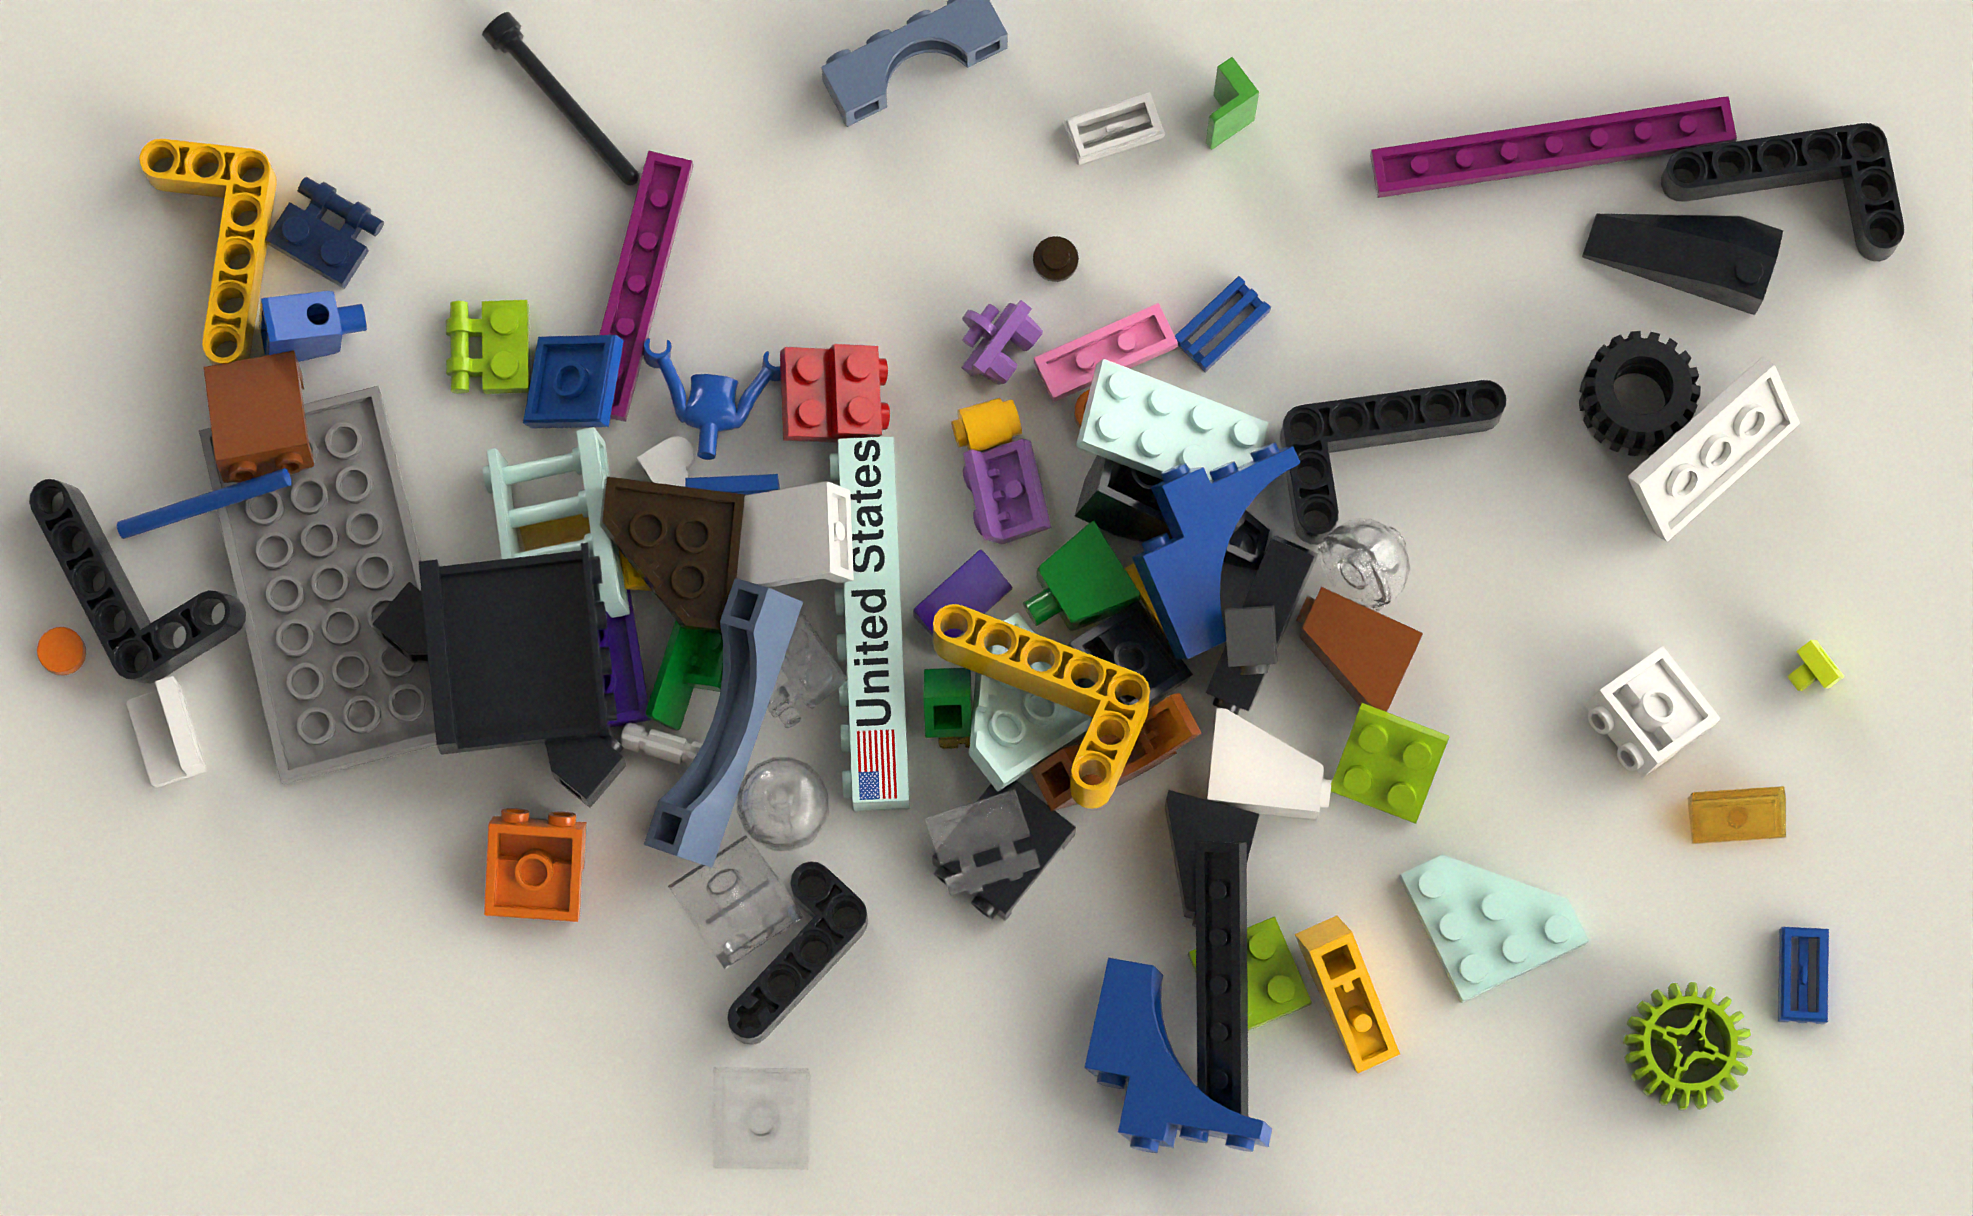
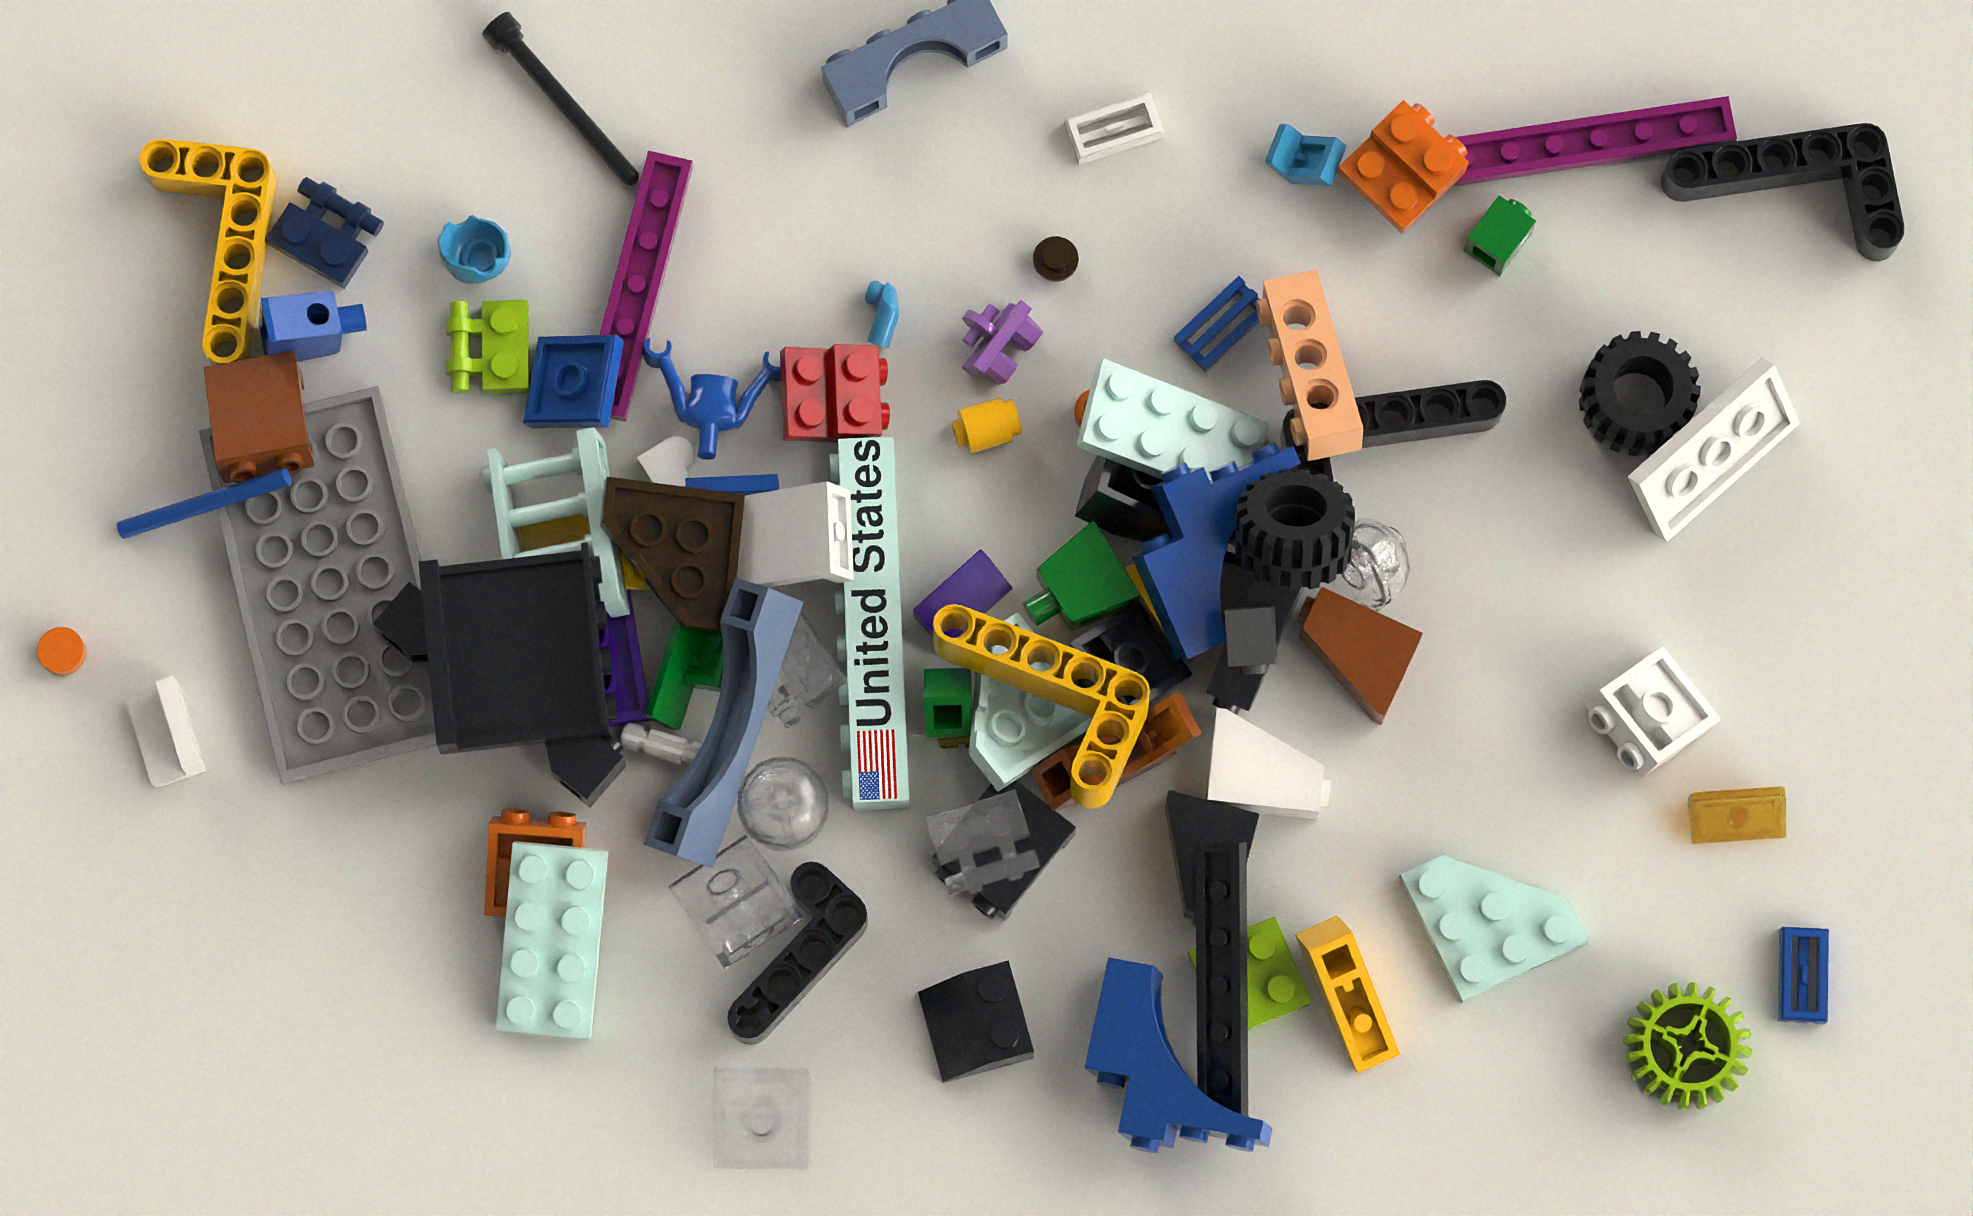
black beam [29,479,246,683] -> none
medium lavender bracket [963,439,1051,544] -> none
bright pink plate [1034,303,1178,402] -> none
bright green panel [1205,57,1259,150] -> none
lime plate [1331,703,1449,824] -> none
black wedge [1582,213,1784,315] -> none
neon yellow tile [1787,640,1845,691] -> none
none -> dark azure hair [437,215,511,284]
none -> light aqua plate [496,841,609,1039]
none -> dark azure arm [865,281,899,348]
none -> black slope [918,960,1034,1083]
none -> black tyre [1235,469,1355,591]
none -> light nougat brick [1256,270,1363,461]
none -> dark azure bracket [1265,124,1347,186]
none -> orange plate [1337,100,1469,234]
none -> green brick [1463,195,1536,276]

